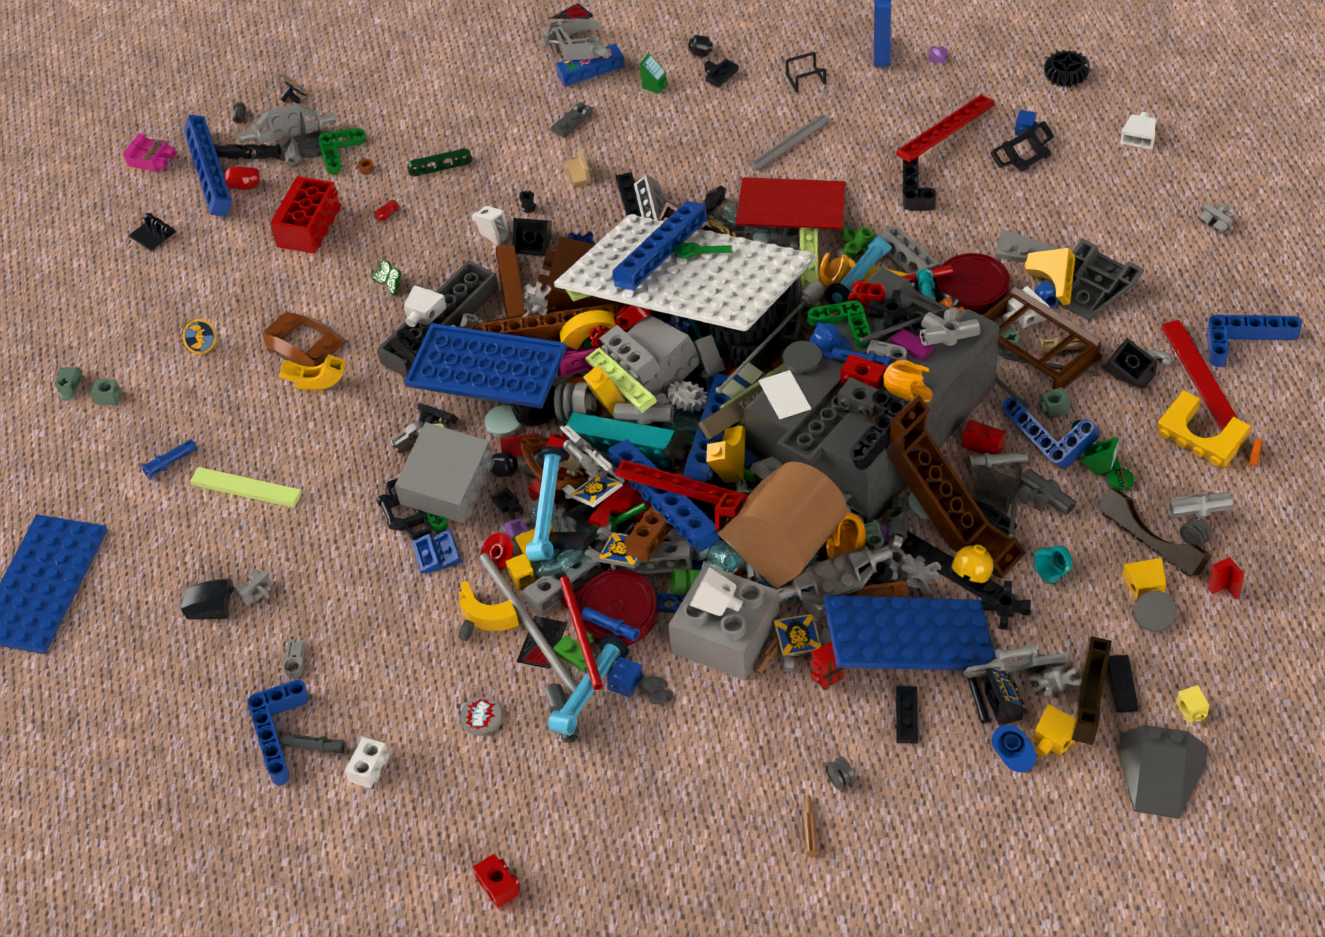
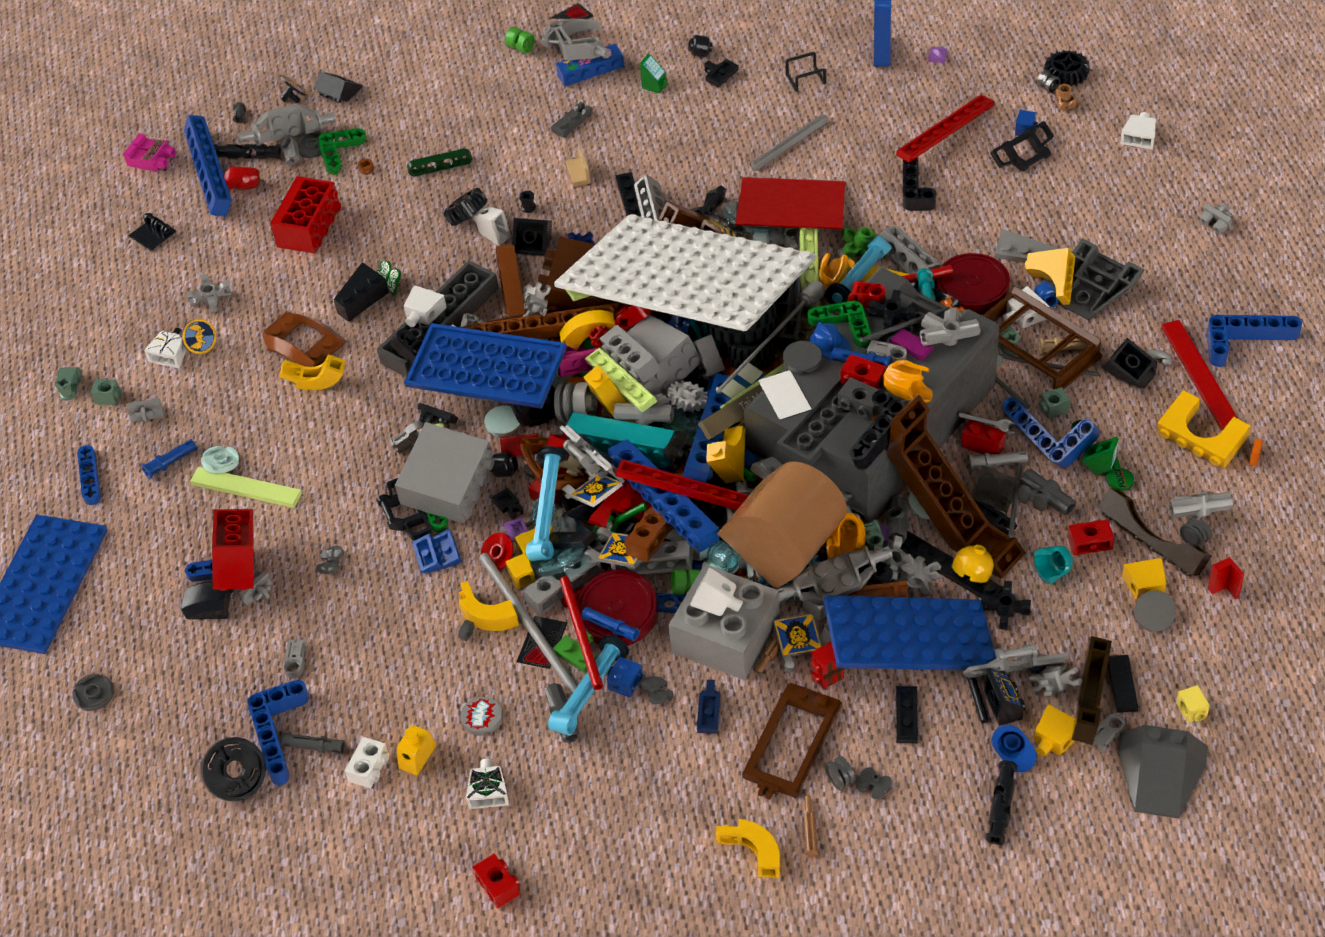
red arm [374,200,399,222] -> none
blue brick [612,201,707,291] -> none
green piece [674,242,733,258] -> none
red panel [715,492,744,530] -> none
none -> dark grey tile [72,674,114,711]
none -> blue beam [77,445,101,505]
none -> light grey hips [127,398,164,423]
none -> white torso [144,328,187,368]
none -> blue beam [185,560,213,582]
none -> light grey pin [186,274,232,313]
none -> light aqua tile [201,446,239,474]
none -> black piece [201,737,266,801]
none -> red brick [212,509,254,591]
none -> slope [314,71,363,103]
none -> dark grey piece [316,546,345,574]
none -> black wedge [333,262,389,322]
none -> yellow torso [397,725,437,776]
none -> black gear [443,188,487,226]
none -> torso [466,759,509,809]
none -> bright green wheel [505,27,535,54]
none -> dark blue hinge [697,679,721,734]
none -> yellow arch [716,819,780,878]
none -> reddish brown animal [742,683,842,800]
none -> dark grey piece [855,767,892,799]
none -> light grey flag [959,413,1017,434]
none -> black piece [986,760,1018,845]
none -> flat silver wheel [1037,70,1060,93]
none -> medium nougat plate [1055,84,1079,111]
none -> red brick [1067,519,1114,556]
none -> light grey piece [1089,713,1125,753]

